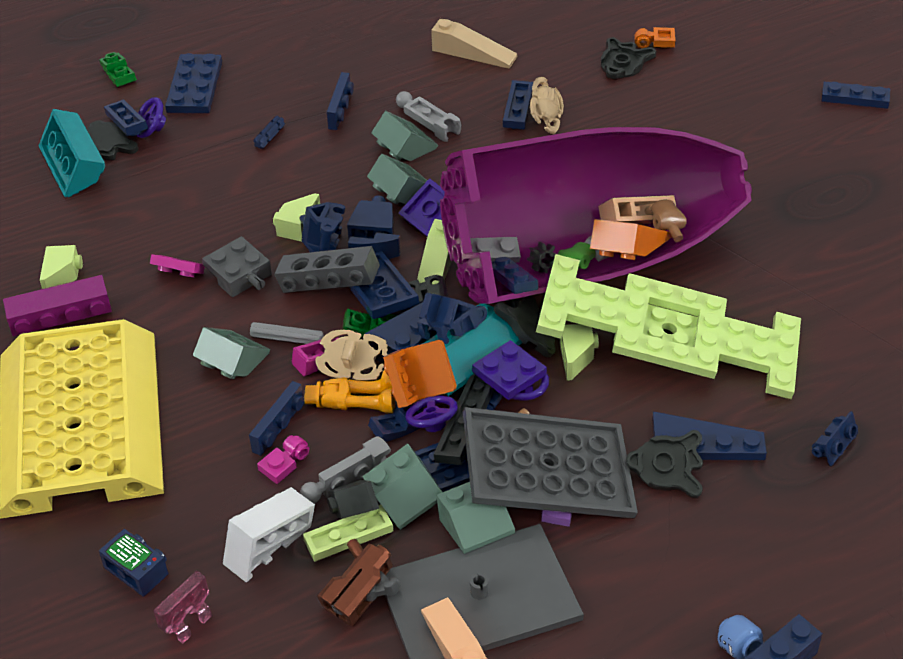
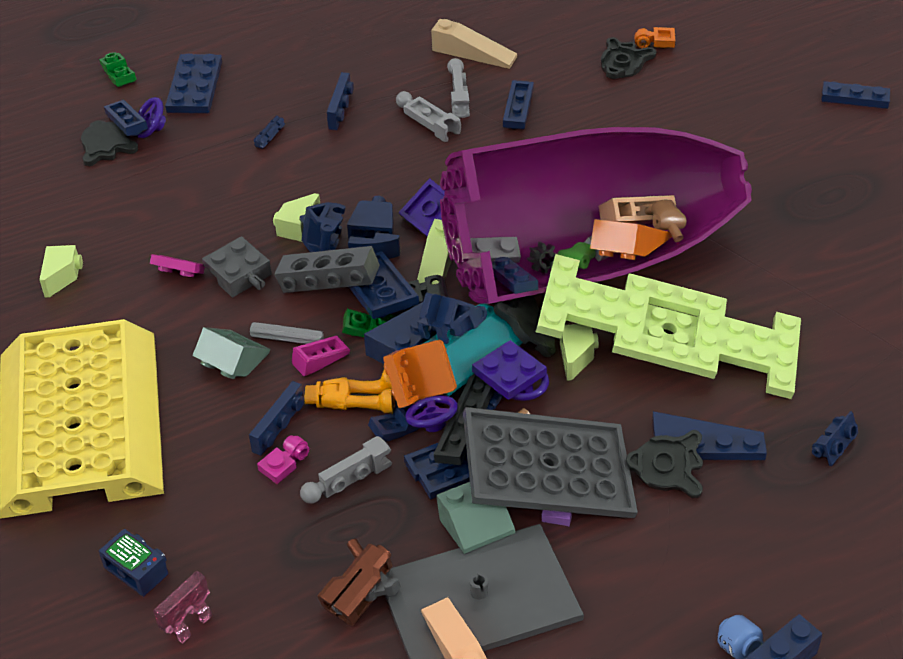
magenta brick [3,275,112,336] -> none
teal slope [38,109,105,197] -> none
white wedge [223,487,315,582] -> none
yellowish green plate [303,504,393,562] -> none
tan shield [316,330,388,381] -> none
pearl dark grey slope [327,480,379,518] -> none
sand green slope [363,444,443,530] -> none
sand green slope [367,153,428,205] -> none
sand green slope [371,110,438,161] -> none
tan shield [529,77,563,135] -> none
none -> light grey plate [447,58,470,118]

